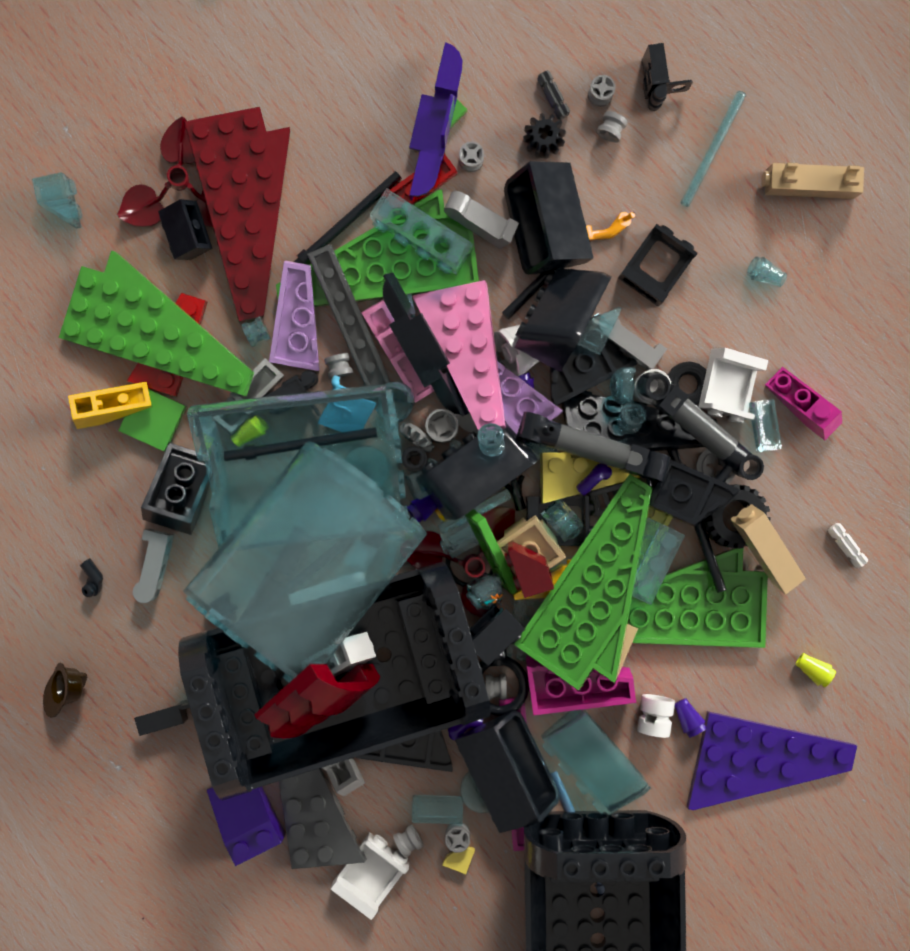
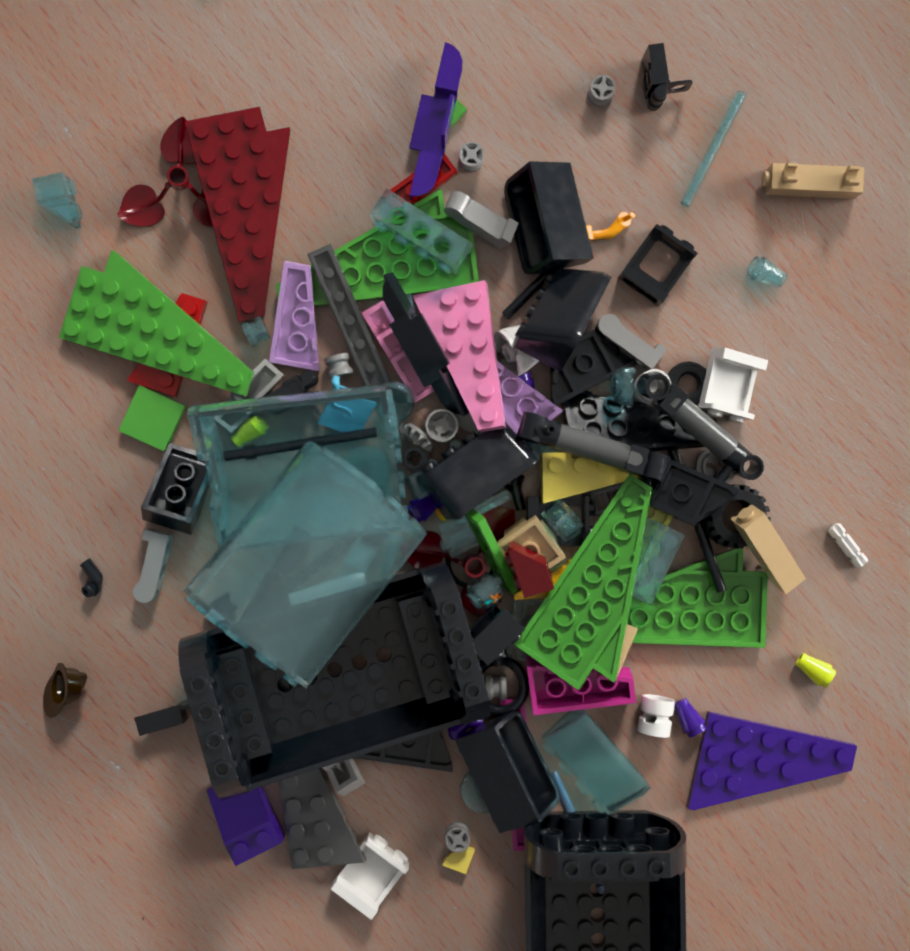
yellow slope [68,382,152,429] -> none
black brick [158,199,213,260] -> none
dark red slope [254,664,380,738] -> none
black bar [293,171,402,265] -> none
white slope [302,632,376,677] -> none
light grey wheel [393,825,424,858] -> none
clear light blue tile [412,795,463,824] -> none
clear light blue wheel [477,423,505,457] -> none
black gear [523,113,566,159] -> none
dark grey axle [537,70,570,120] -> none
dark purple arm [576,463,612,495] -> none
clear light blue slope [577,307,622,355] -> none
light grey wheel [596,111,628,143] -> none
clear light blue wheel [617,402,647,434] -> none
clear light blue tile [749,399,782,452] -> none
dark pink slope [765,367,842,441] -> none

